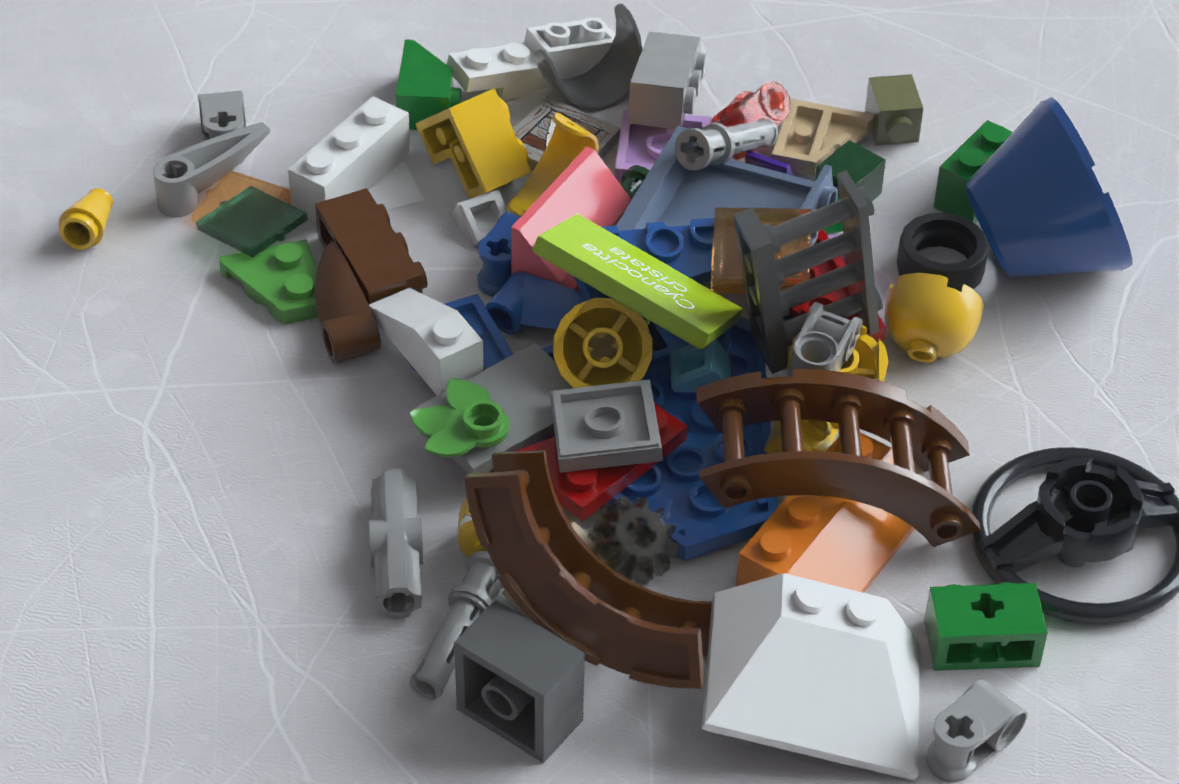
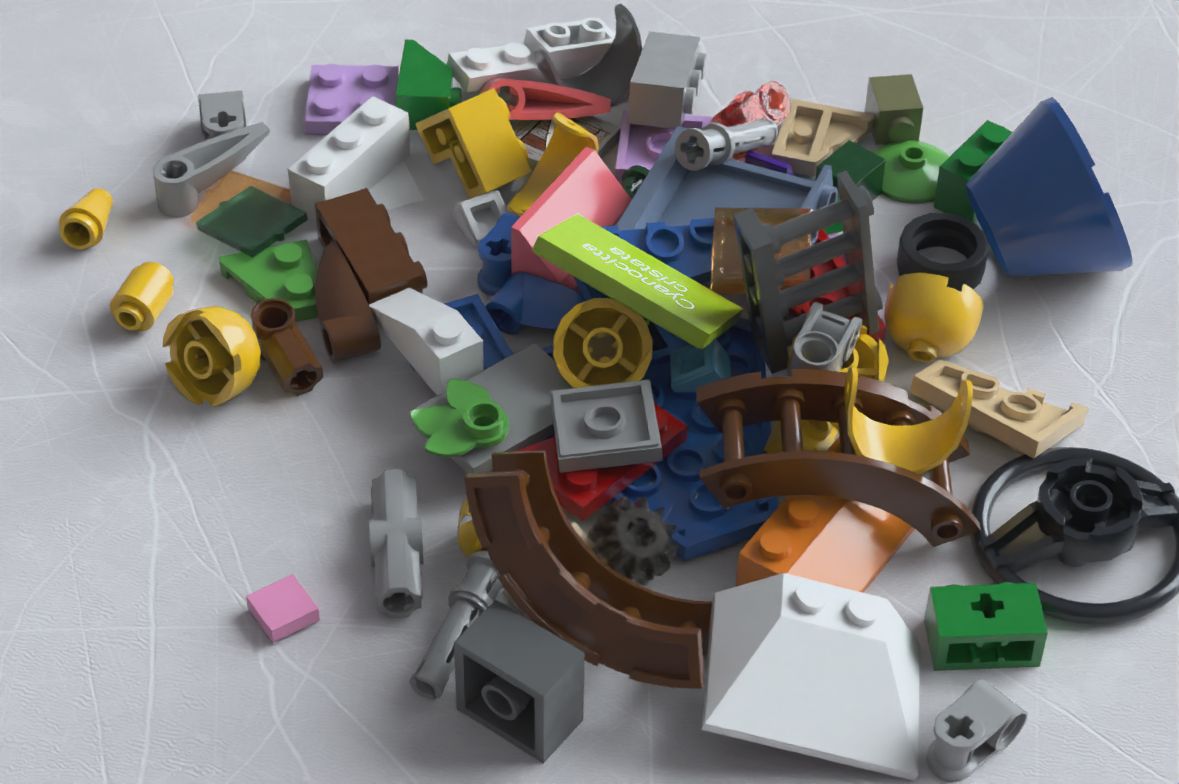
none -> yellow brick [110,262,174,331]
none -> yellow cylinder [163,306,261,407]
none -> bright pink tile [246,574,320,643]
none -> reddish brown piece [251,298,323,396]
none -> lavender plate [304,64,399,135]
none -> coral piece [480,78,611,120]
none -> yellow piece [844,366,973,475]
none -> bright green dish [873,140,949,204]
none -> tan wing [910,359,1089,459]

